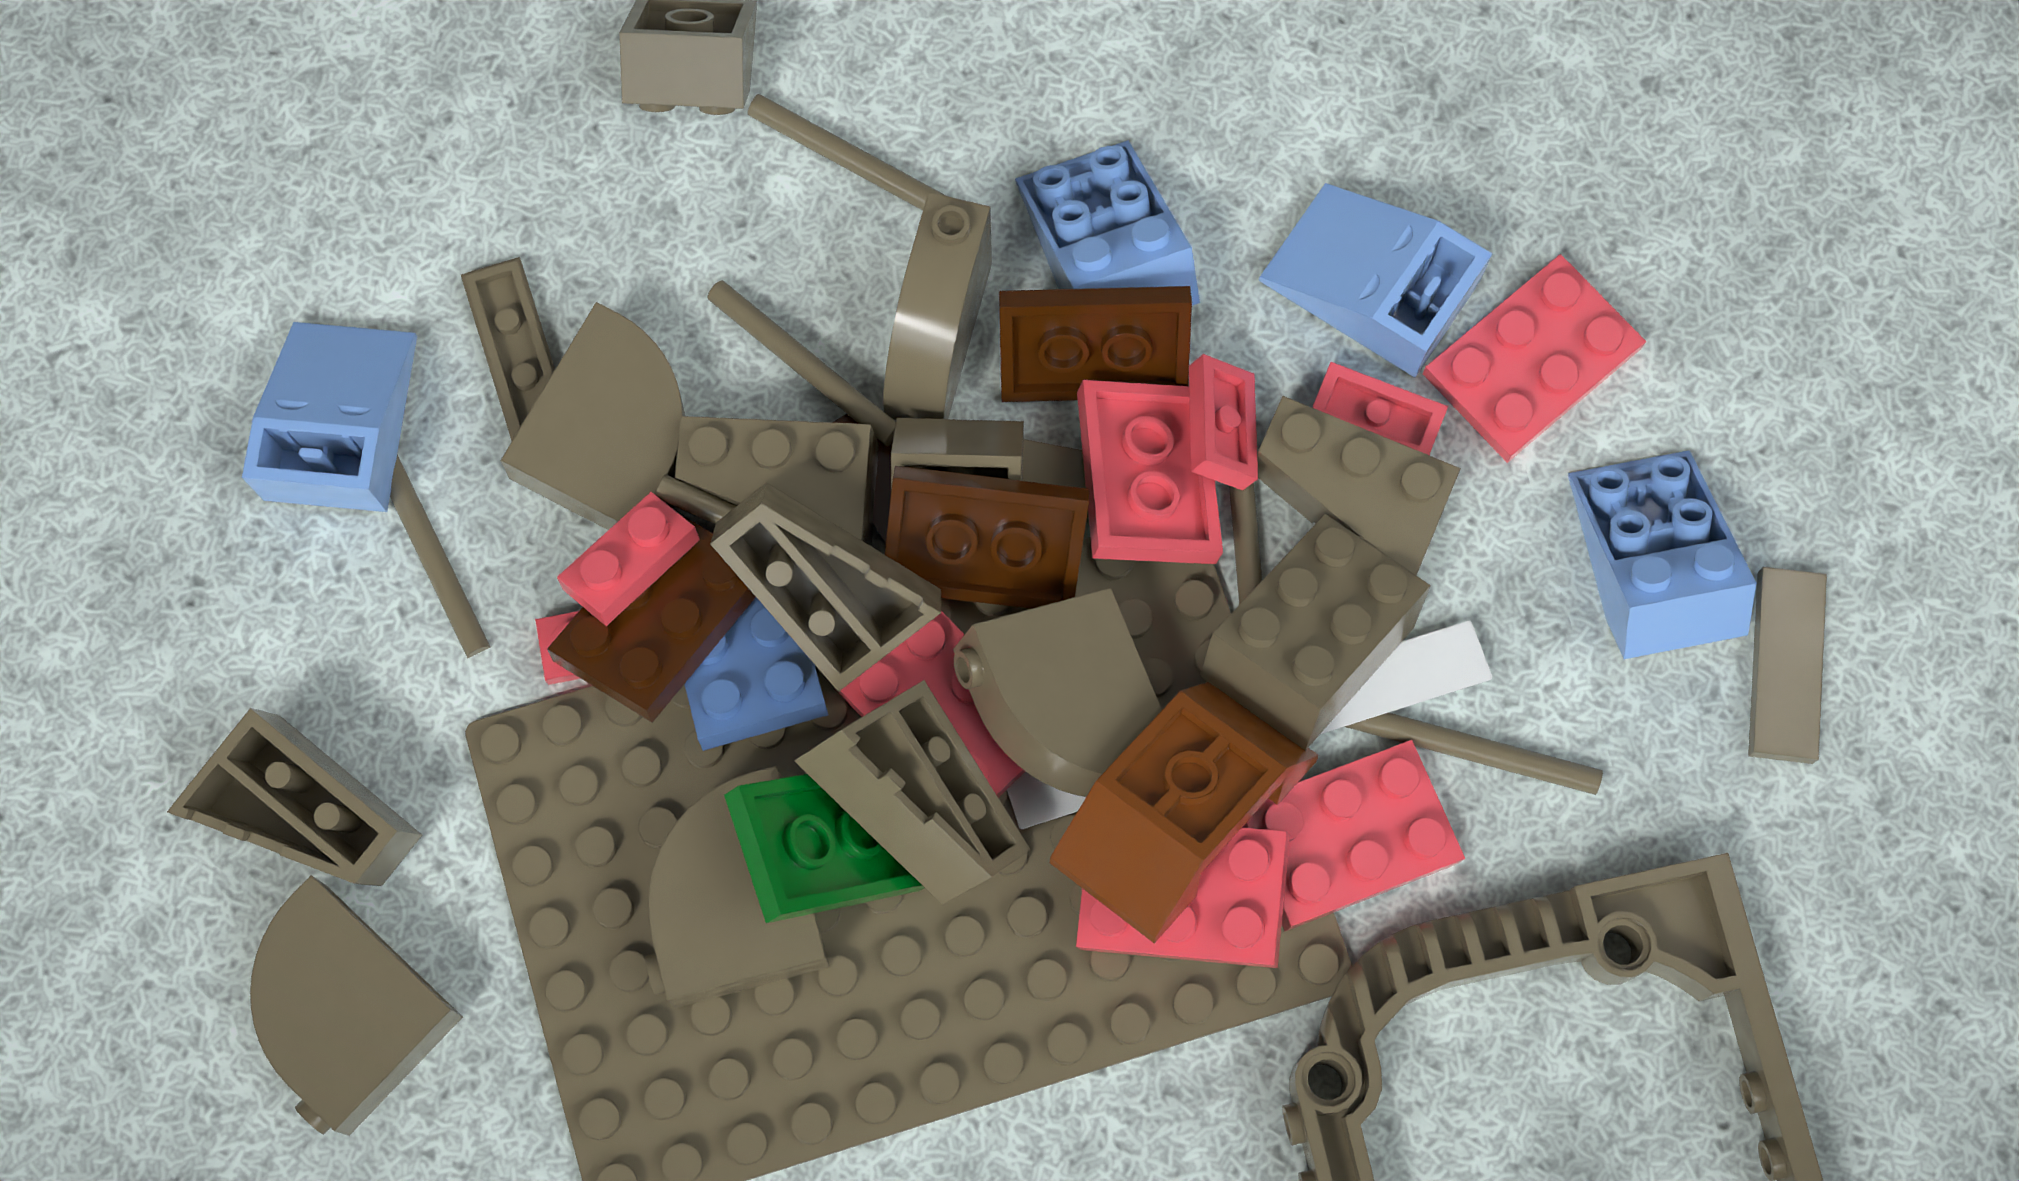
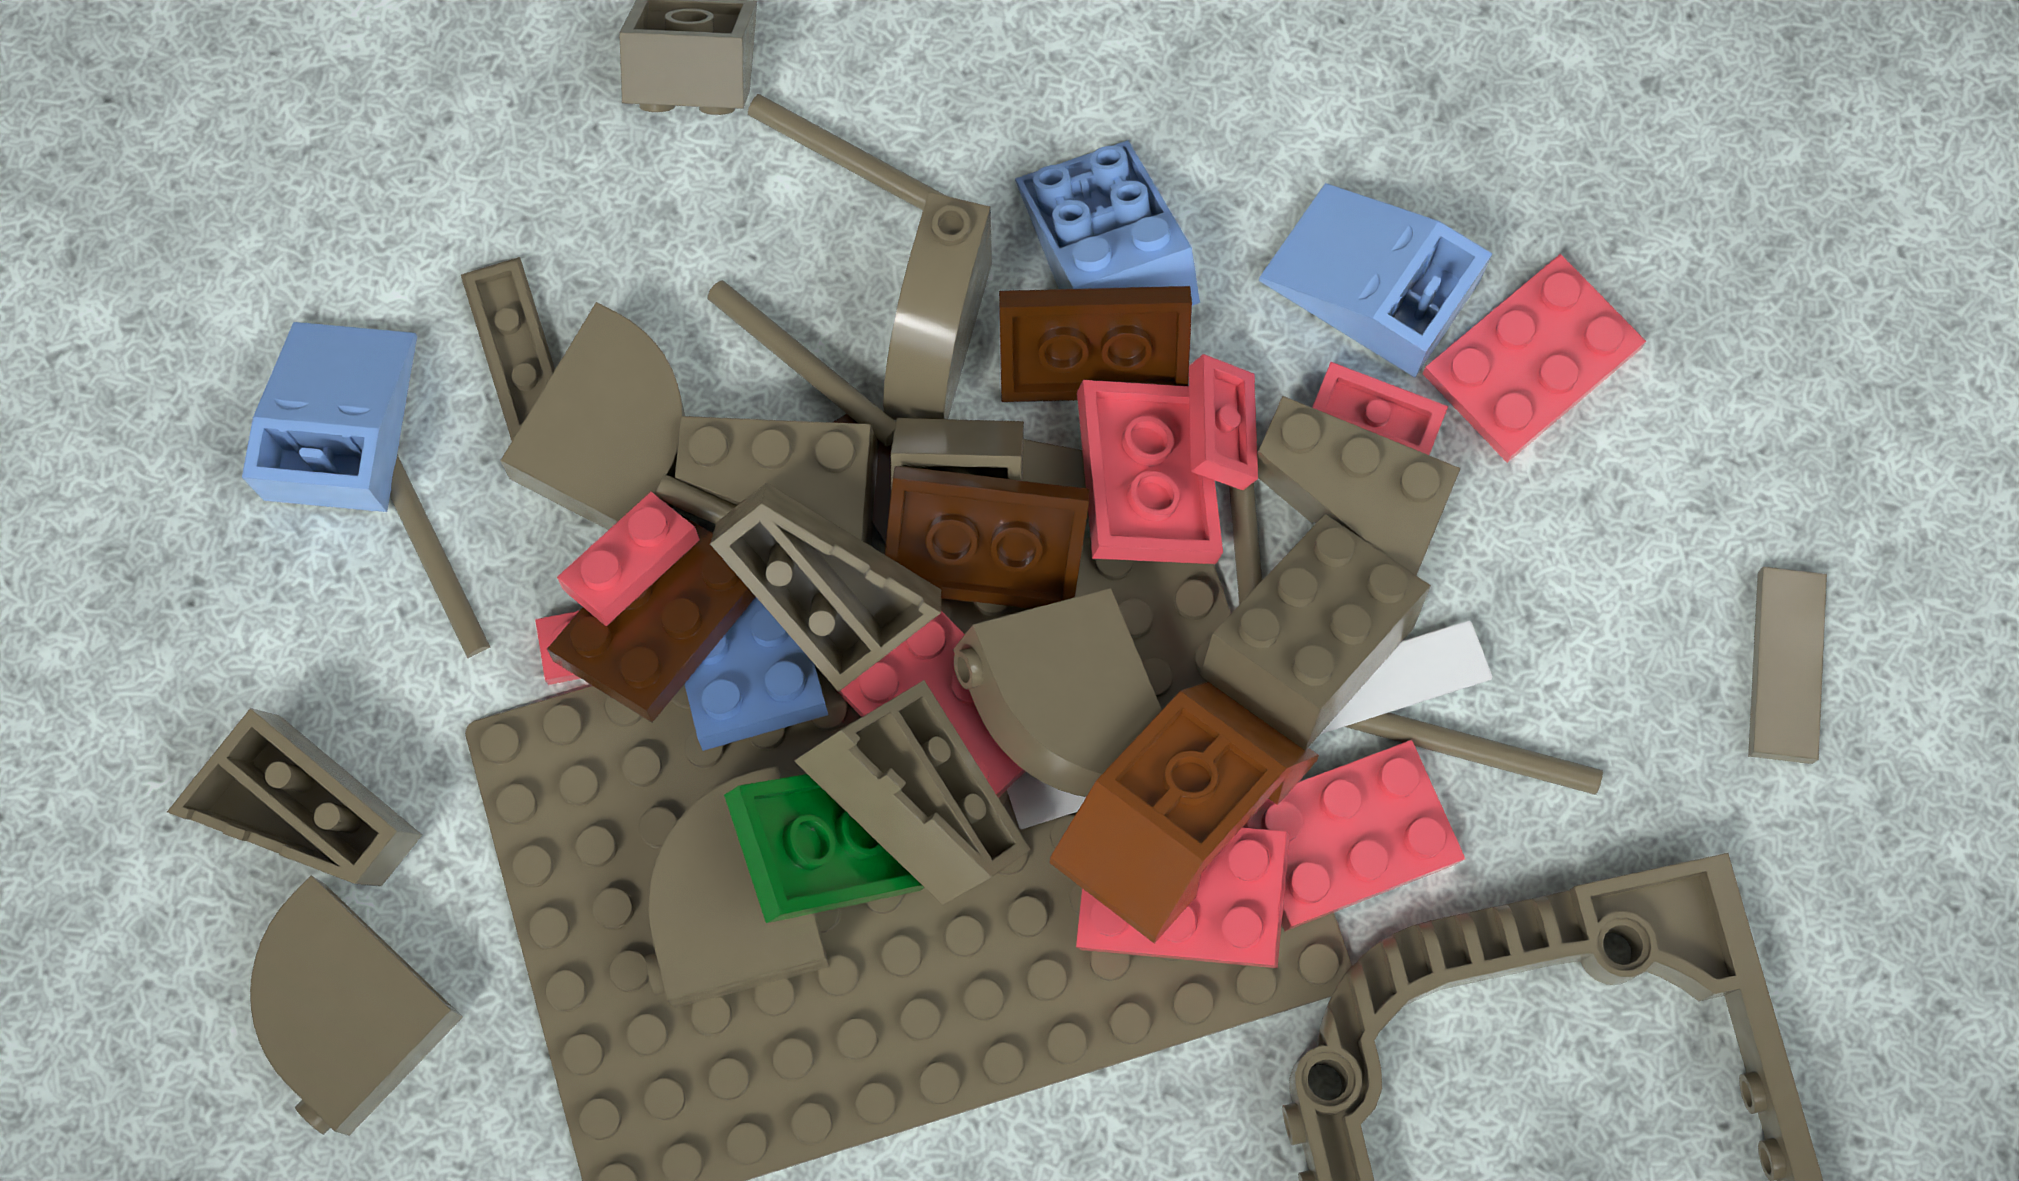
light blue slope [1568,450,1757,659] -> none

